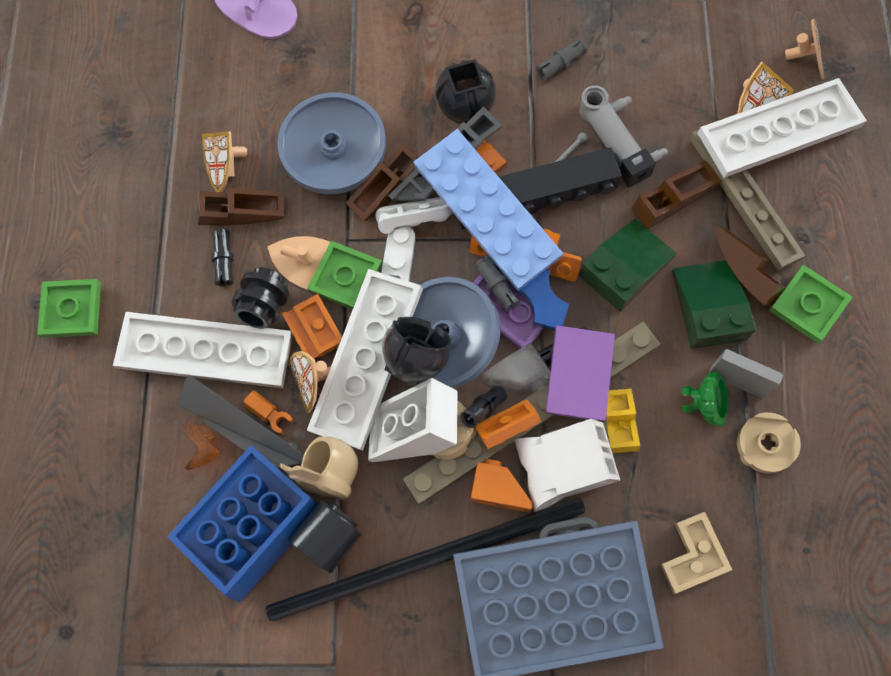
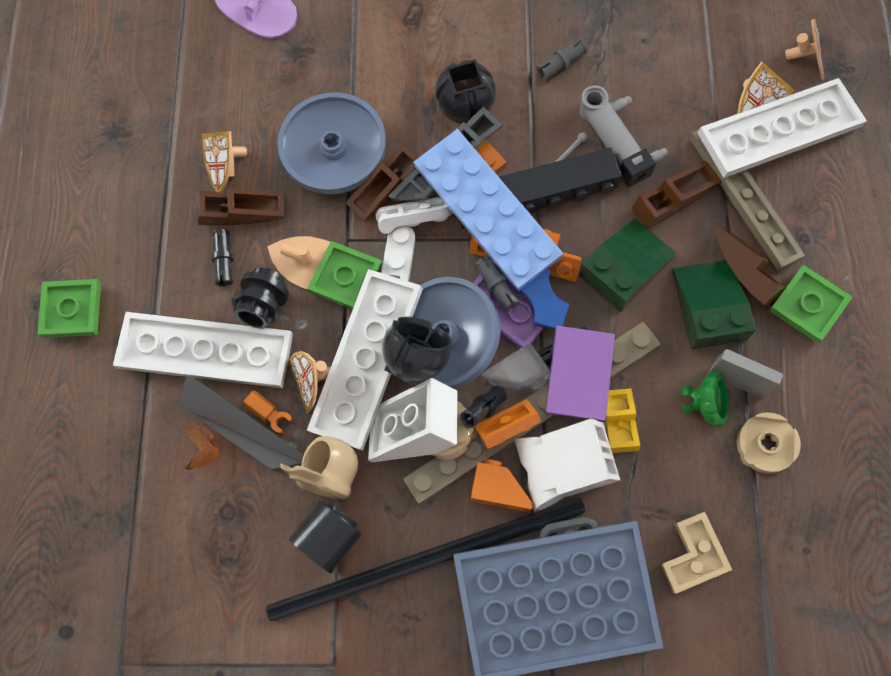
blue slope [167,445,317,603] -> none
orange plate [282,294,342,359] -> none

